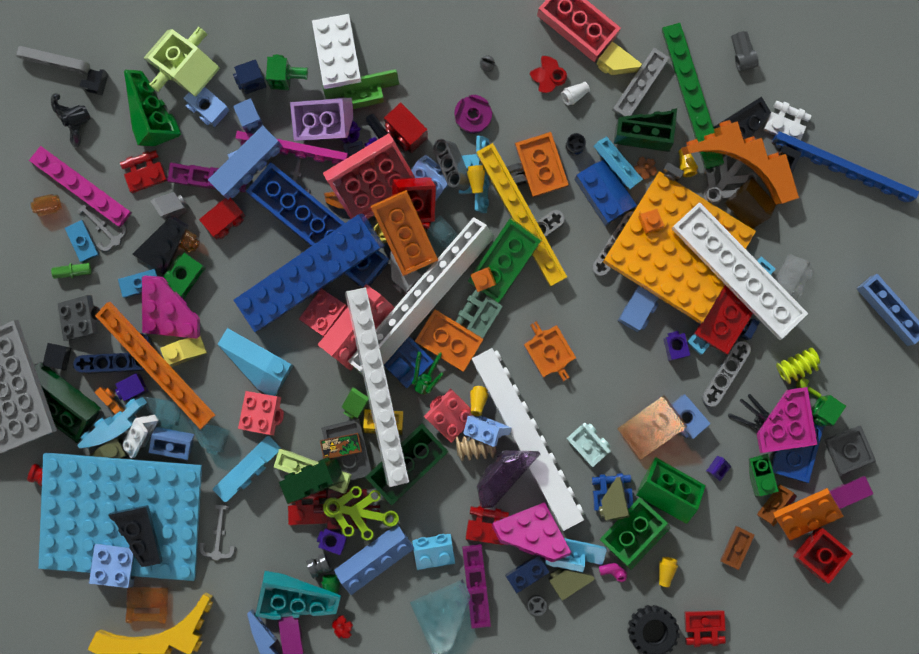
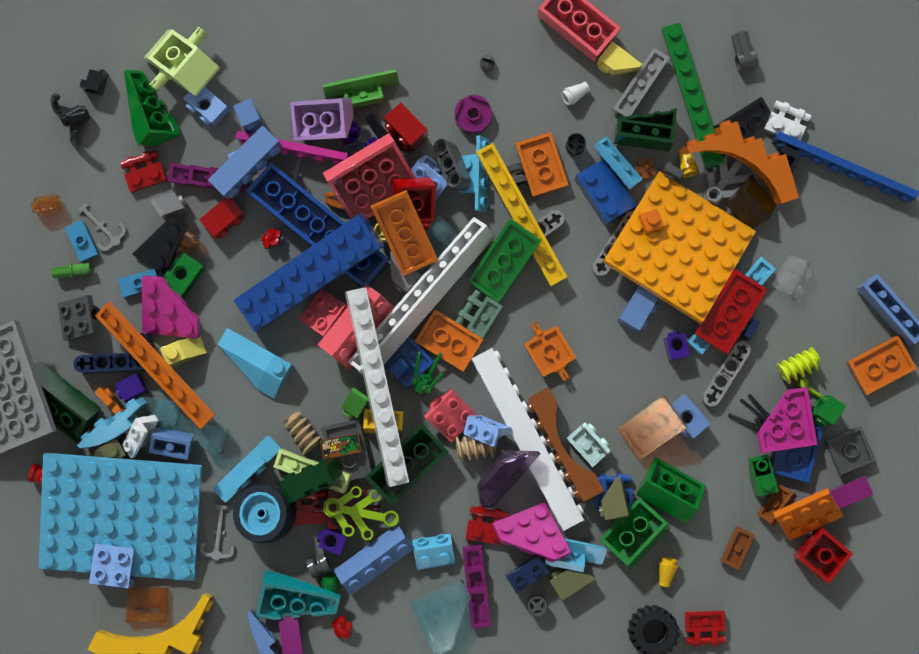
light grey beam [16,46,90,74] -> none
dark pink plate [29,146,132,228] -> none
black panel [43,343,72,370] -> none
black wing [108,505,163,567] -> none
dark blue brick [233,59,267,94] -> none
coral plate [238,391,284,436] -> none
green brick [266,54,308,90] -> none
white plate [312,14,361,89] -> none
yellow cone [466,165,485,193] -> none
orange plate [470,267,497,292] -> none
yellow cone [470,386,489,416] -> none
red plate [529,56,567,93] -> none
dark pink arm [598,563,627,582] -> none
white plate [671,202,808,340] -> none
dark purple slope [706,456,731,481] -> none
none -> wheel [233,484,296,543]
none -> red plant [261,228,283,250]
none -> tan piece [281,411,321,455]
none -> dark orange arch [527,387,604,502]
none -> orange plate [846,335,917,396]

